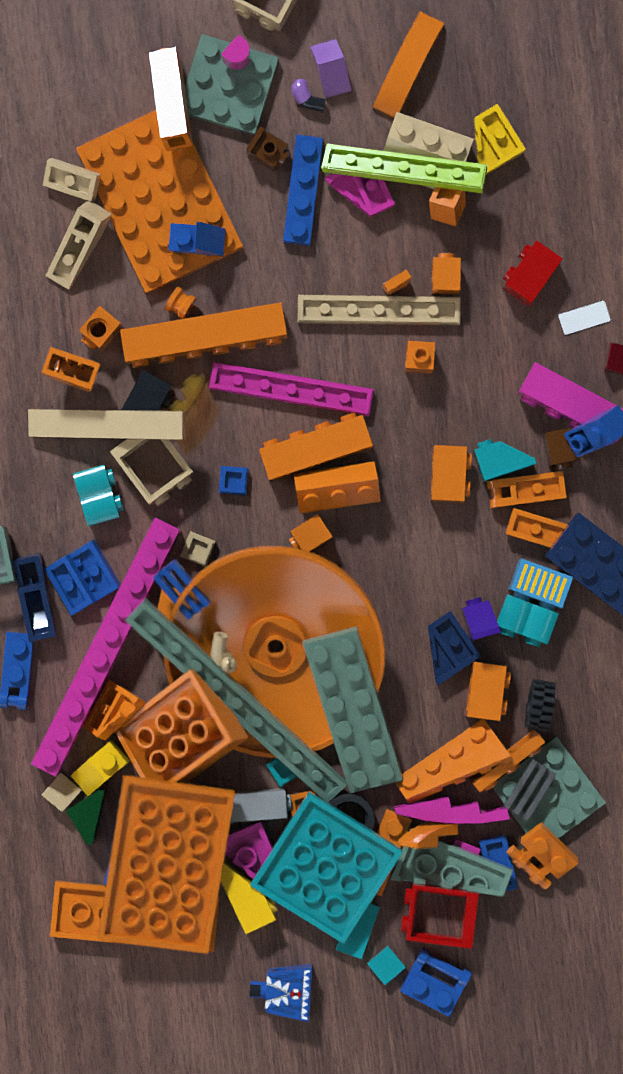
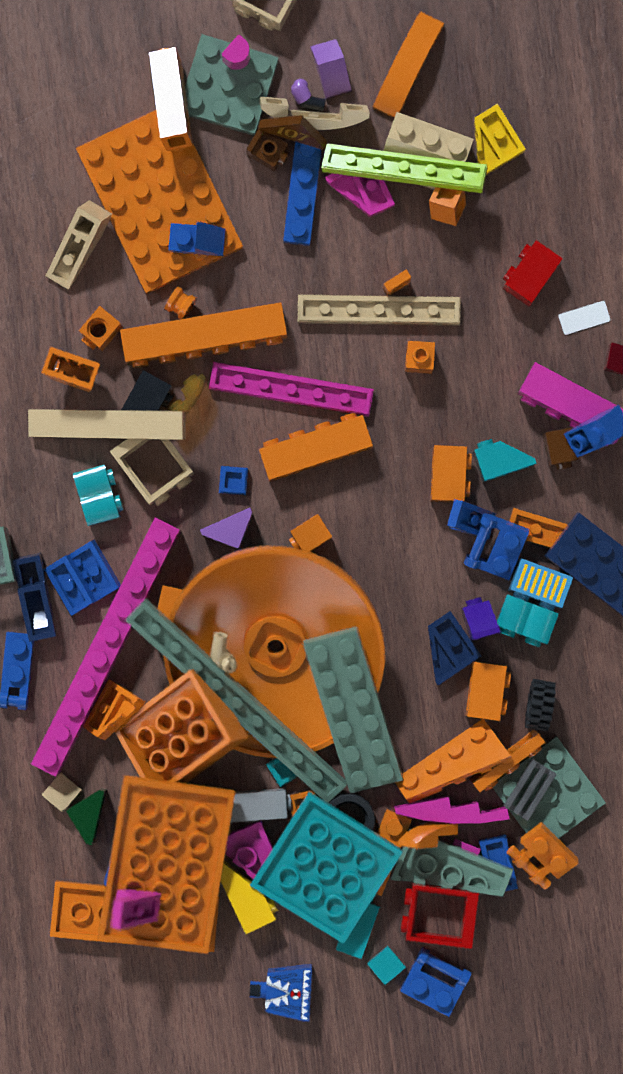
tan plate [43,158,101,202] -> none
yellow slope [70,740,130,796] -> none
blue tile [153,559,211,620] -> none
tan tile [180,531,216,567] -> none
orange brick [294,461,381,514] -> none
orange brick [432,253,461,294] -> none
orange plate [487,471,567,508] -> none
none -> dark pink slope [111,889,161,930]
none -> medium lavender slope [200,508,253,550]
none -> reddish brown tile [258,115,327,150]
none -> tan slope [260,97,370,130]
none -> blue slope [447,499,496,540]
none -> blue plate [464,513,529,580]

